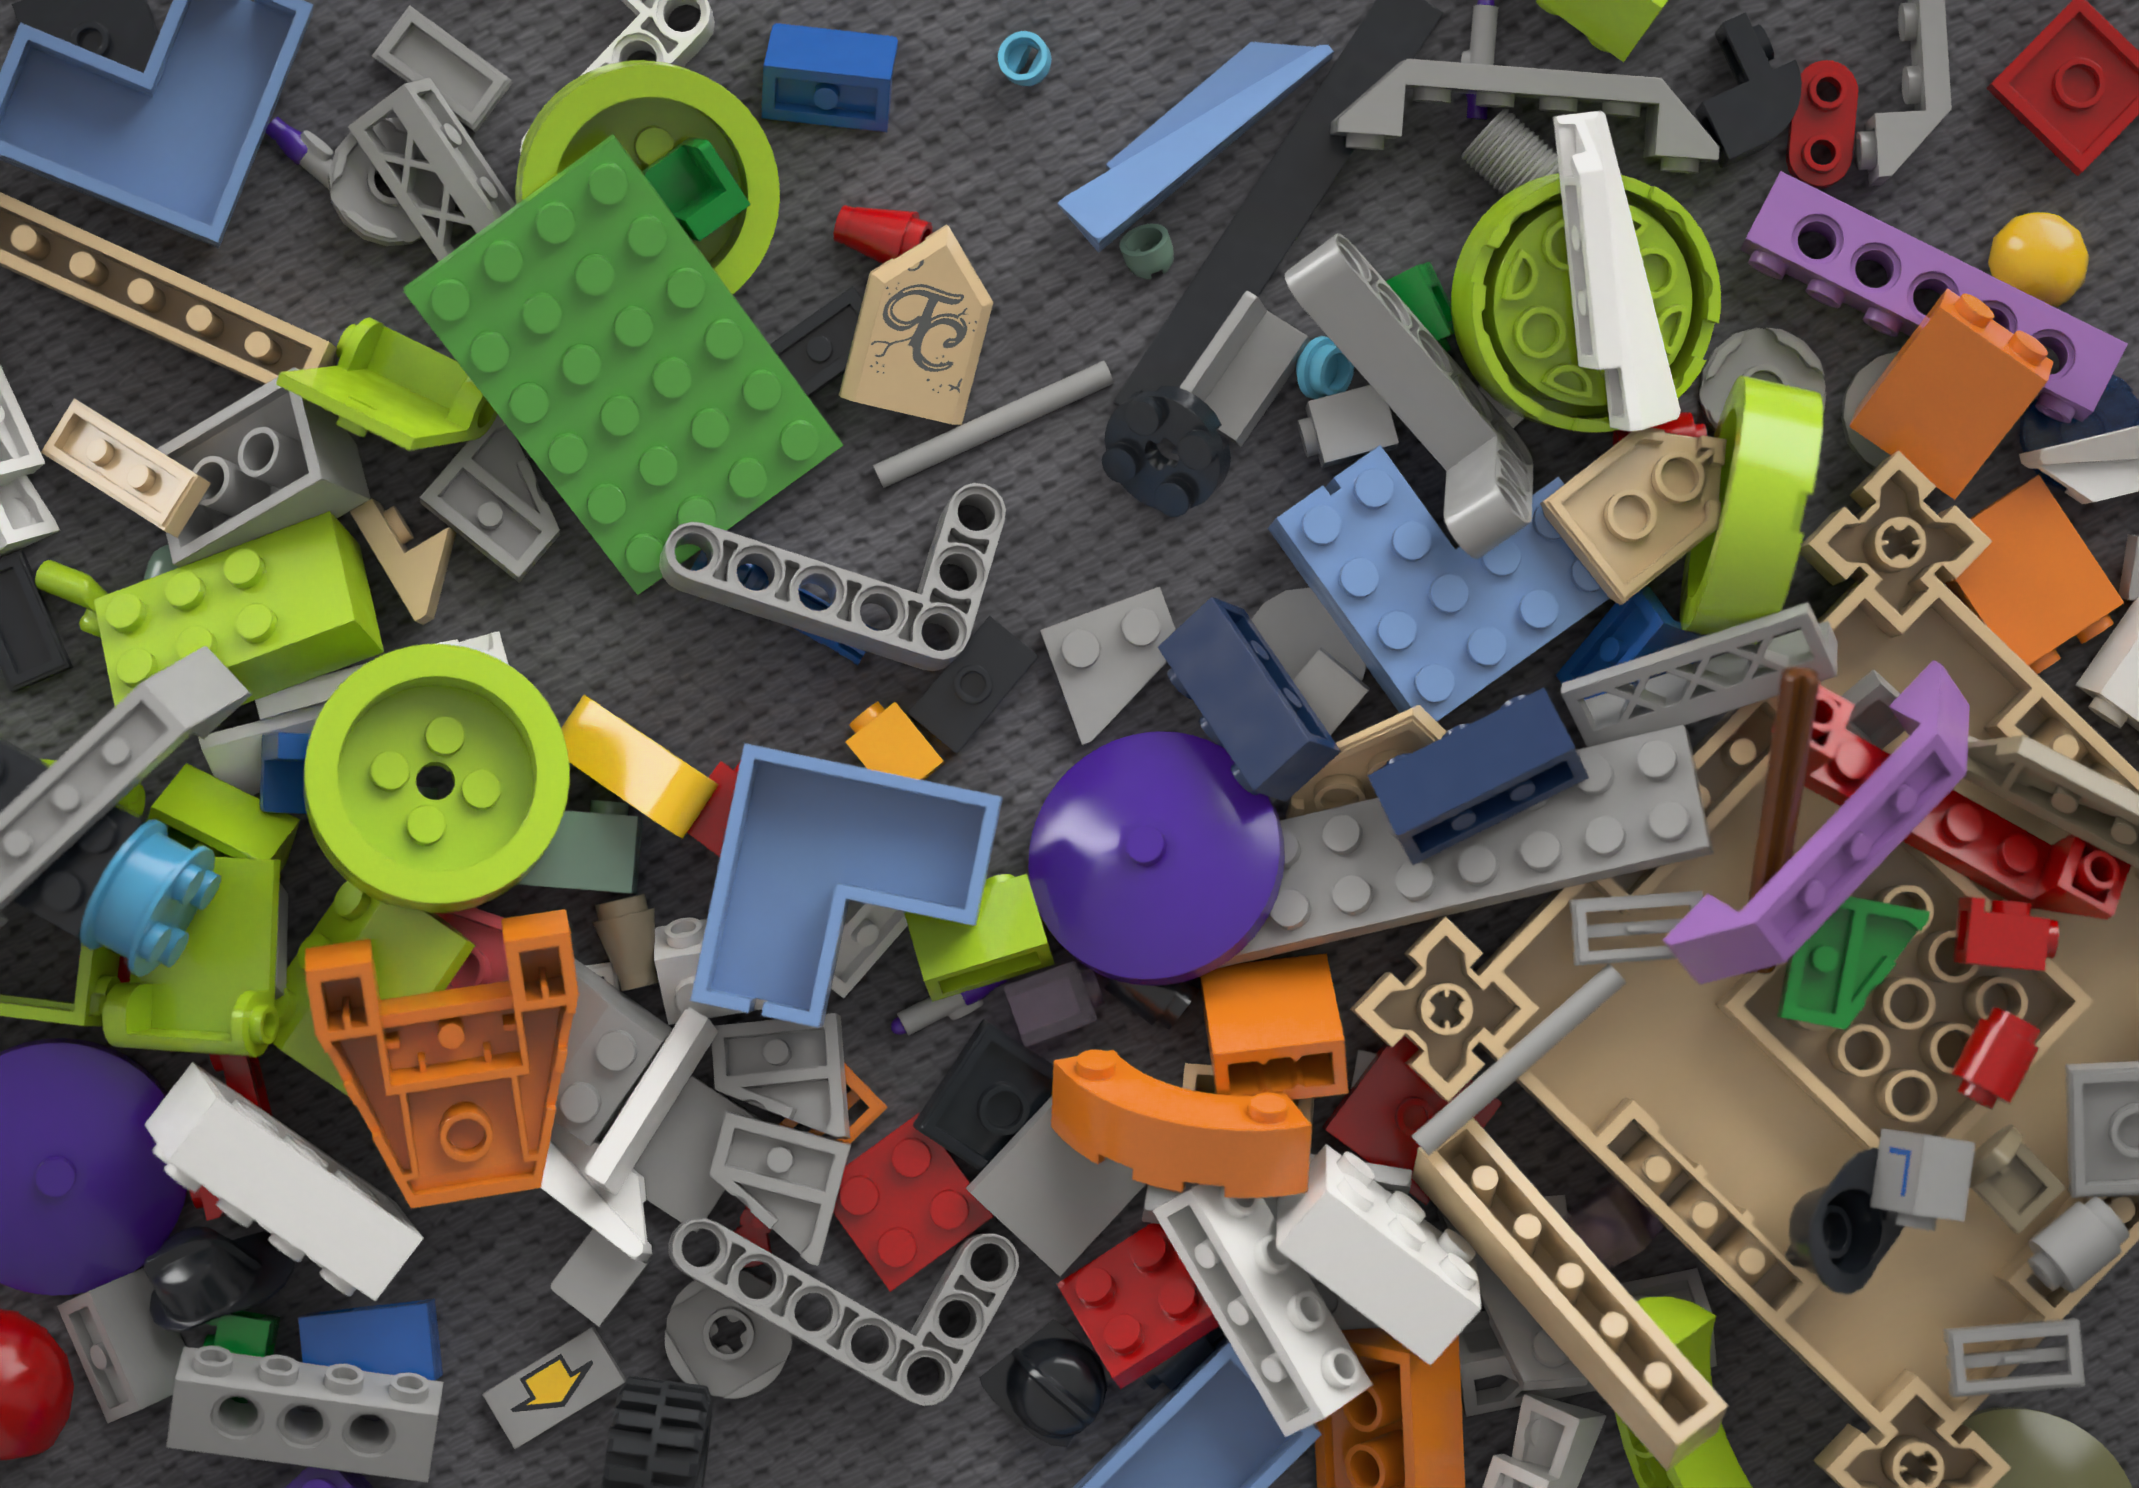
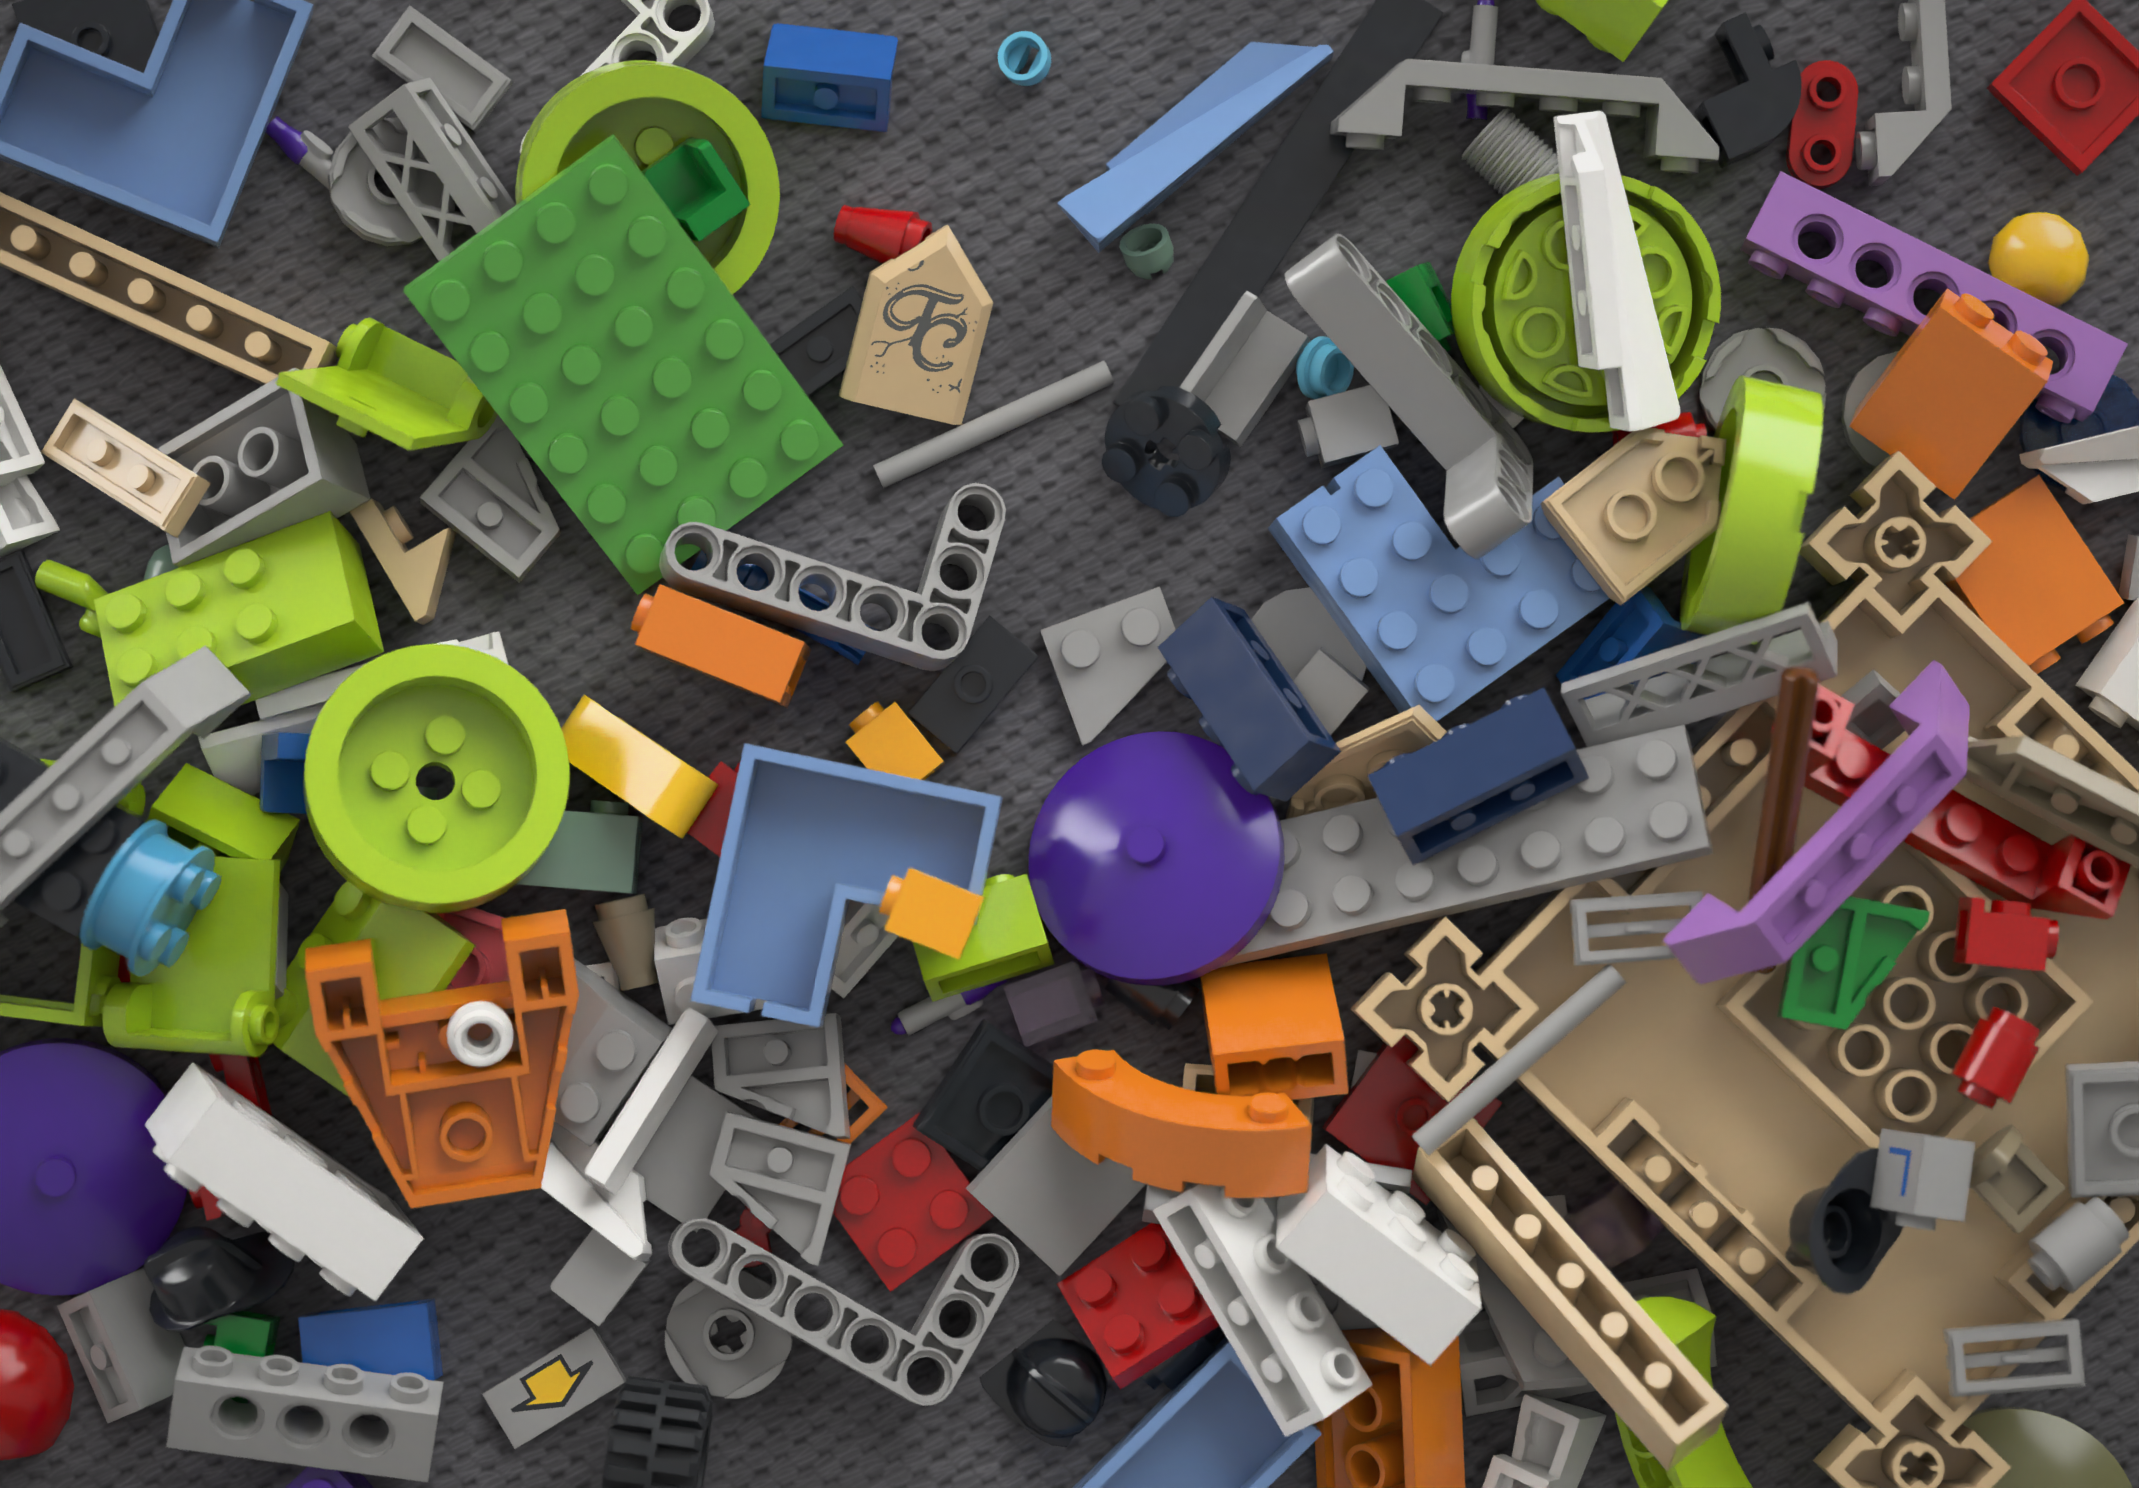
none -> white plate [447,1001,513,1067]
none -> orange brick [631,584,811,708]
none -> light orange brick [878,868,985,959]

